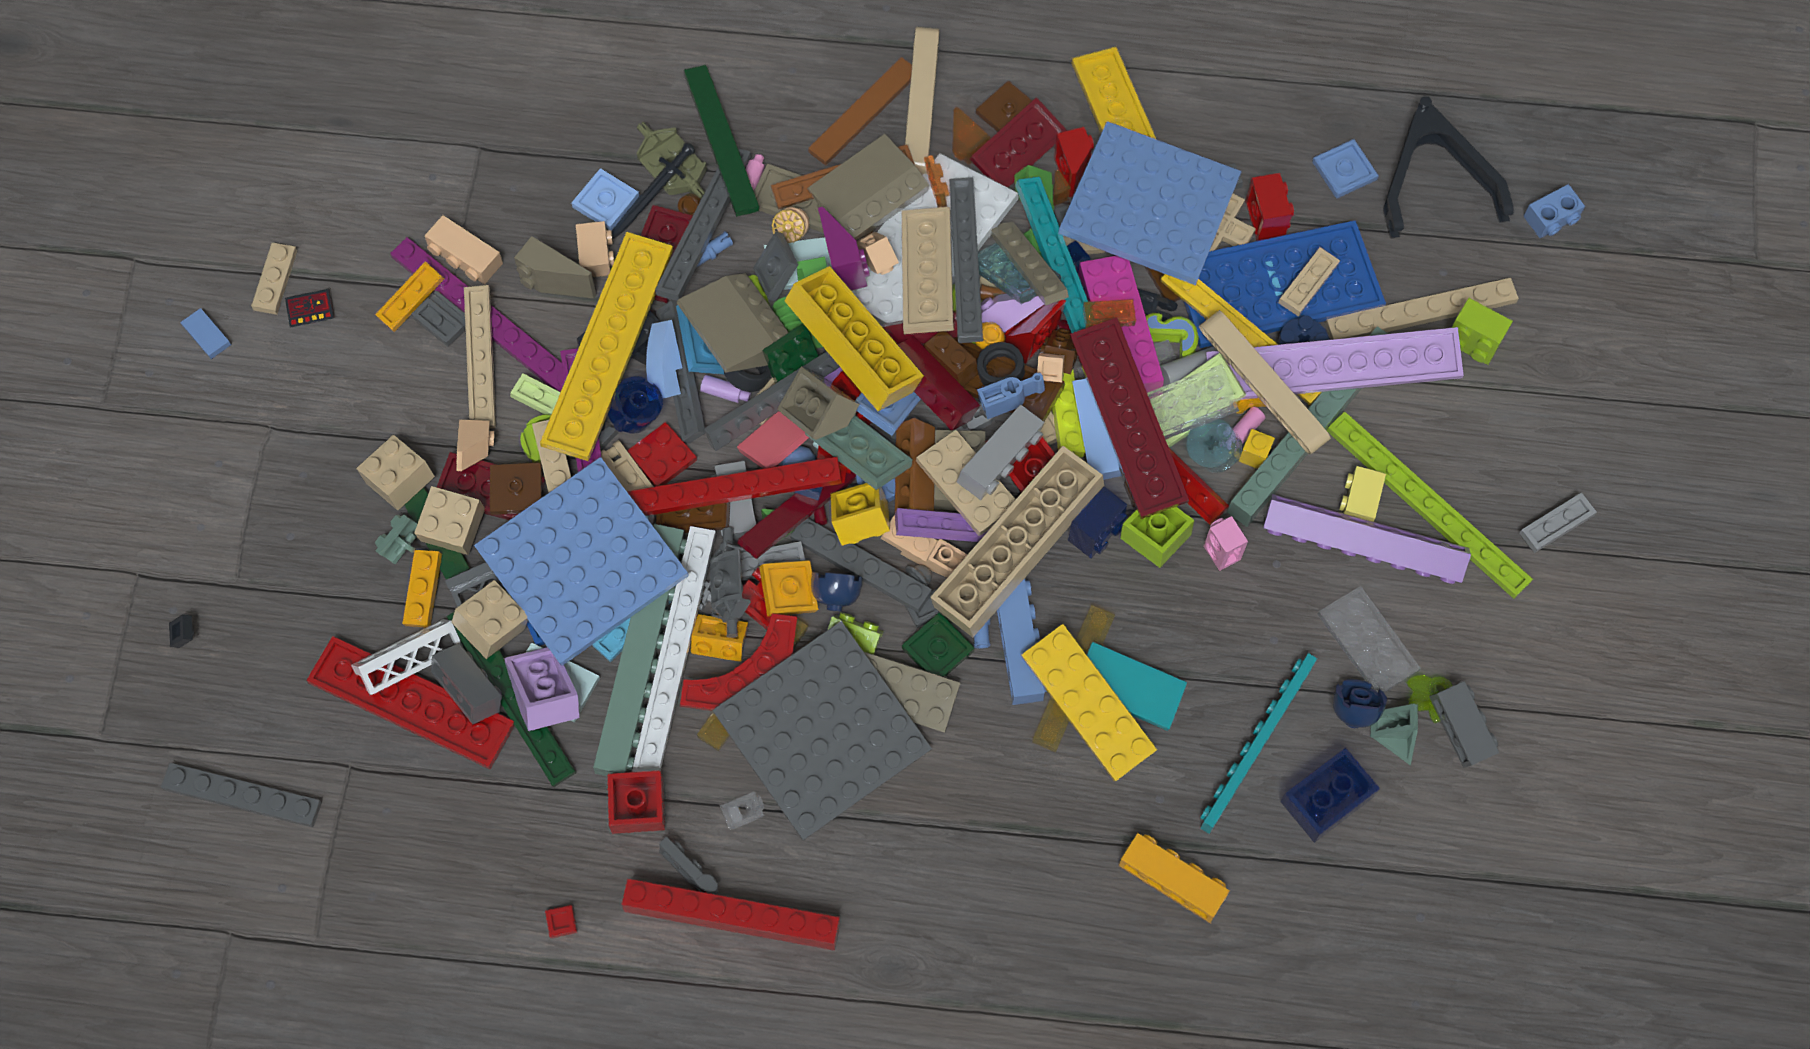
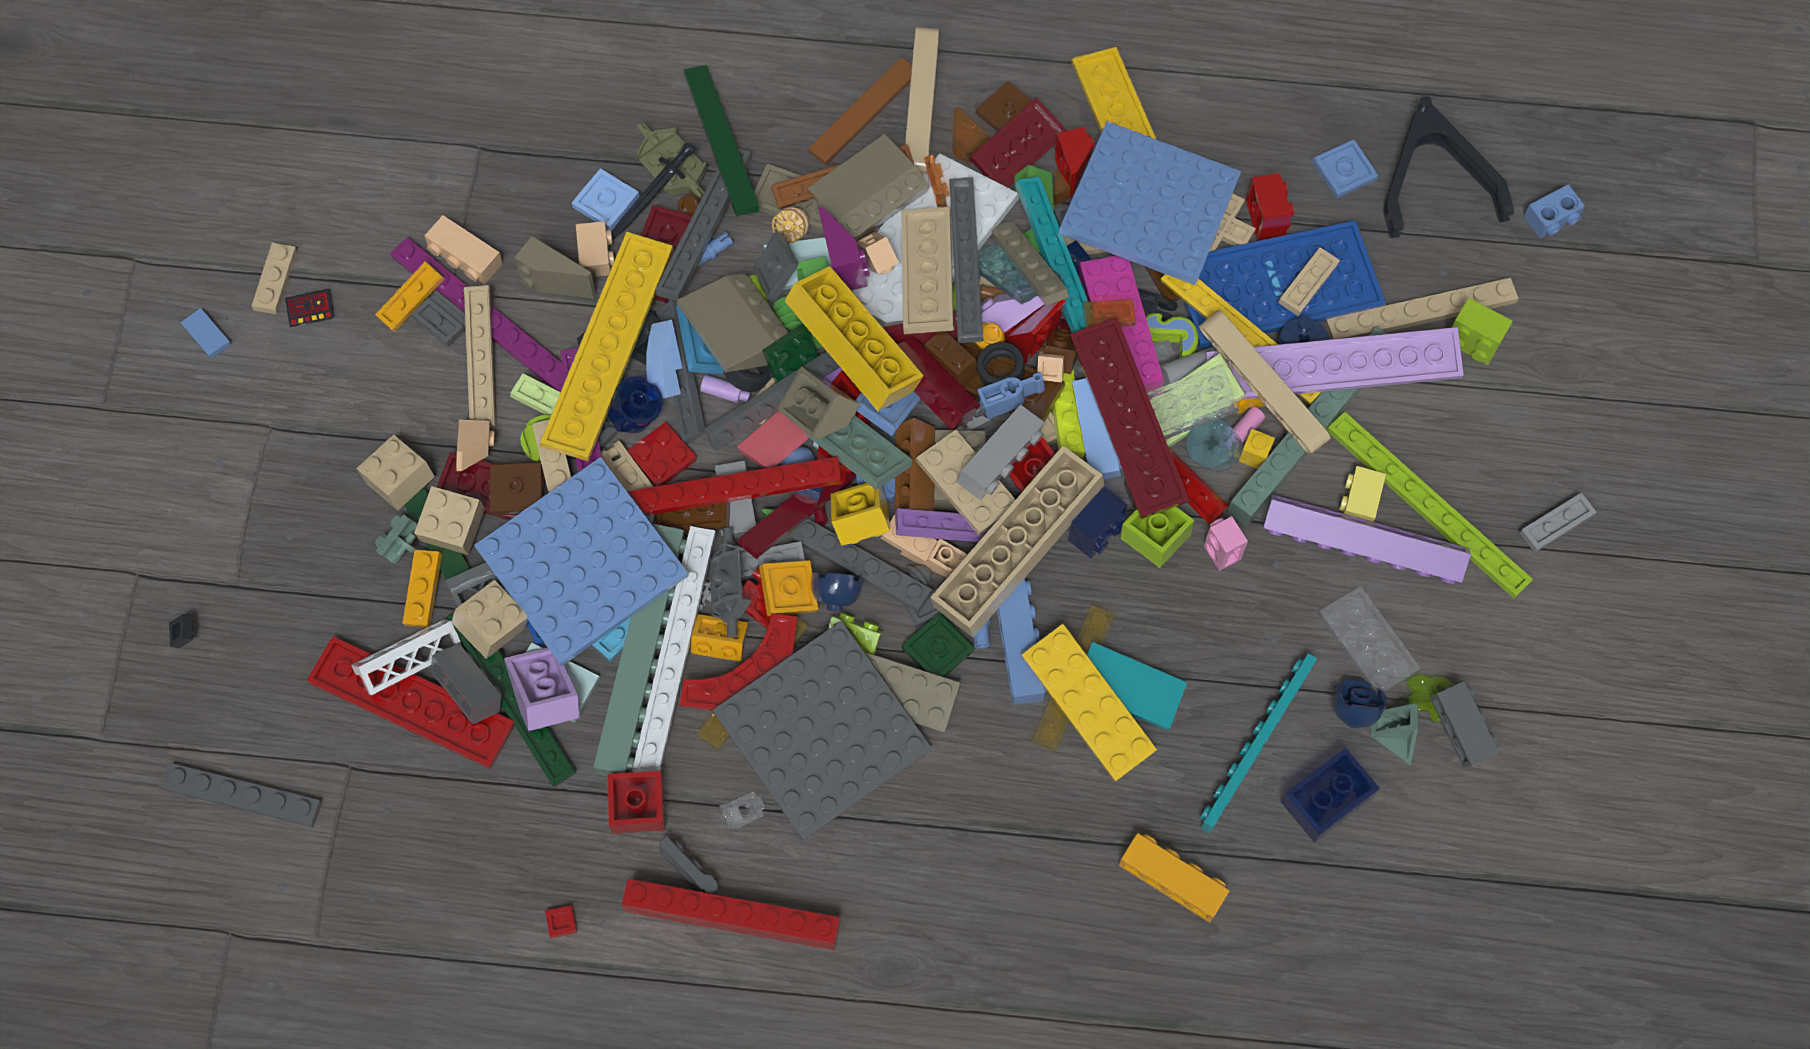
bright pink cylinder [745,154,765,191] -> none

